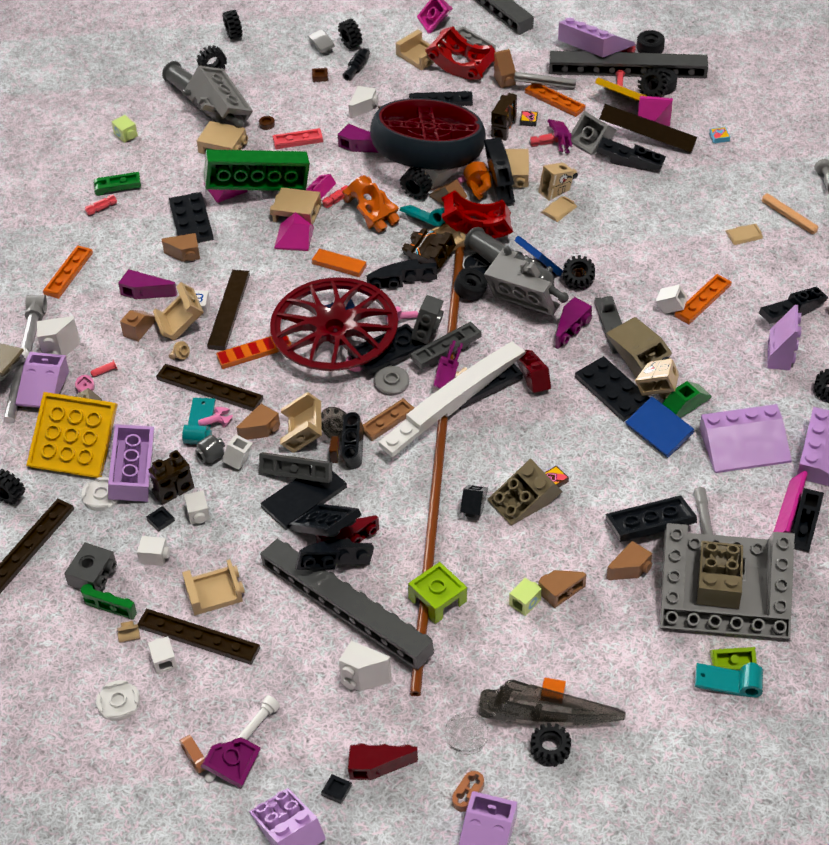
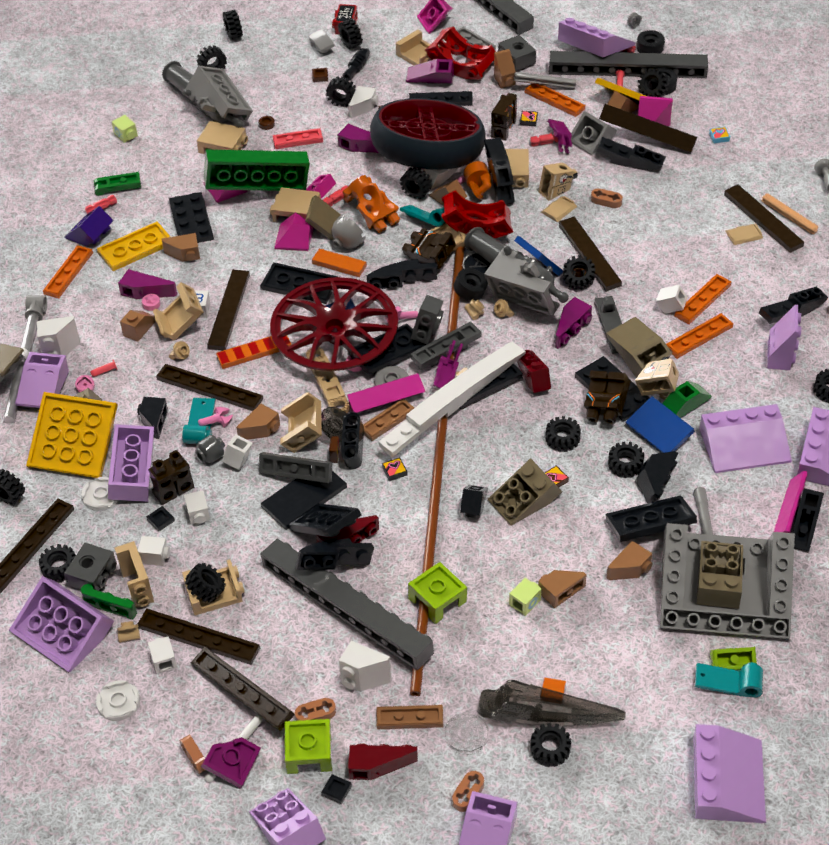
none -> lavender slope [9,576,114,672]
none -> black tyre [39,544,76,583]
none -> dark purple slope [65,206,114,246]
none -> yellow tile [97,221,171,271]
none -> tan panel [115,541,154,608]
none -> black slope [137,397,168,439]
none -> bright pink tile [142,294,161,311]
none -> black tyre [185,563,226,603]
none -> dark brown tile [190,647,295,732]
none -> black tile [260,262,339,304]
none -> lime panel [285,719,332,774]
none -> nougat beam [295,698,336,721]
none -> dark tan tile [305,195,341,240]
none -> tan piece [306,347,349,416]
none -> black tyre [326,76,356,107]
none -> light grey cylinder [331,215,366,249]
none -> brick [332,4,358,34]
none -> dark pink slope [347,373,425,413]
none -> medium nougat tile [377,705,443,730]
none -> tile [382,457,408,481]
none -> magenta slope [406,59,454,84]
none -> tan plate [465,299,485,320]
none -> tan plate [494,299,514,318]
none -> dark grey brick [497,35,536,71]
none -> black tyre [545,416,581,452]
none -> dark brown tile [559,216,622,291]
none -> dark brown hips [584,370,631,424]
none -> nougat beam [591,188,623,208]
none -> medium nougat slope [608,91,639,113]
none -> black tyre [608,441,644,478]
none -> light grey bush [627,12,642,28]
none -> black slope [637,451,678,503]
none -> orange tile [666,313,734,359]
none -> lavender slope [693,724,766,823]
none -> dark brown tile [724,184,805,253]

